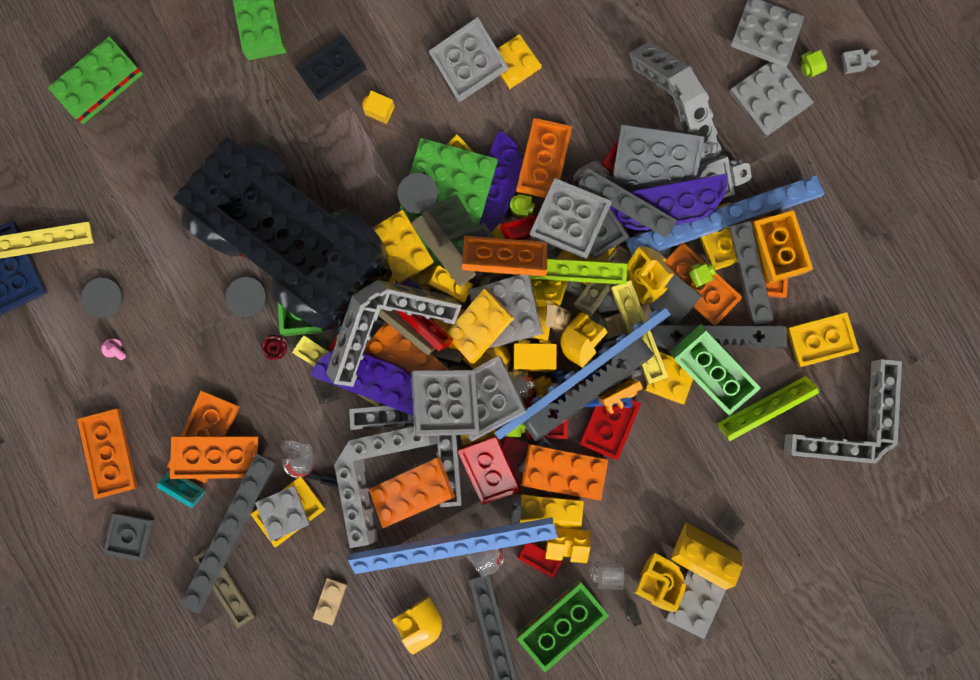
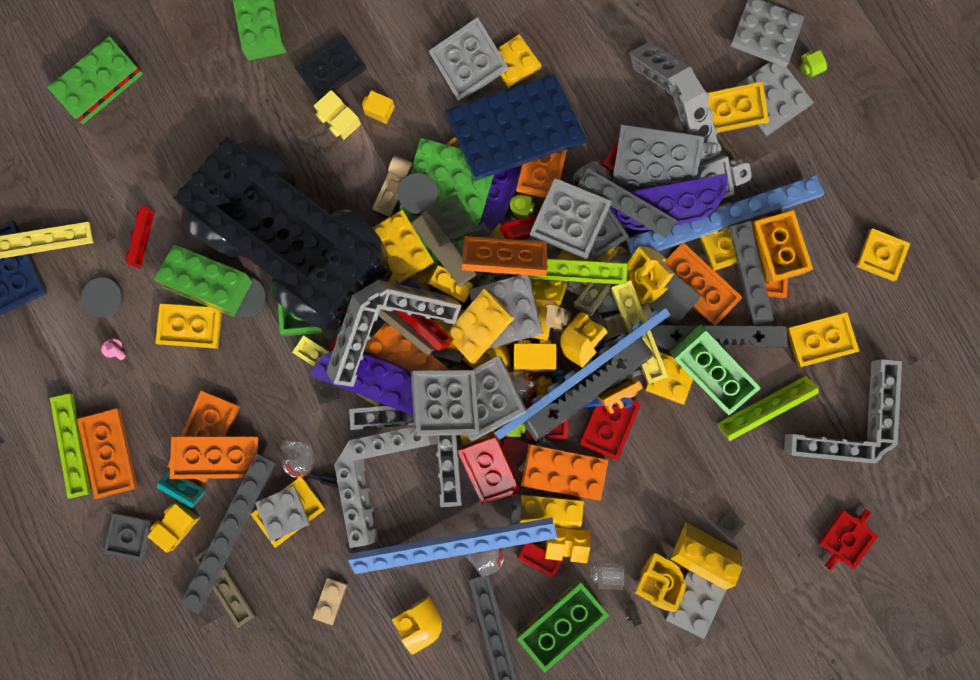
dark red plate [261,335,287,360] -> none
orange plate [369,458,455,528] -> none
lime plate [689,262,717,288] -> none
light grey plate [841,49,880,74] -> none
none -> lime plate [50,393,91,499]
none -> red plate [125,206,155,269]
none -> yellow brick [148,502,200,553]
none -> bright green brick [154,245,252,317]
none -> yellow plate [155,304,222,349]
none -> light yellow brick [314,90,361,140]
none -> tan plate [372,155,413,218]
none -> dark blue plate [445,74,587,181]
none -> yellow plate [708,81,769,133]
none -> red plate [818,509,878,571]
none -> yellow plate [856,228,910,282]

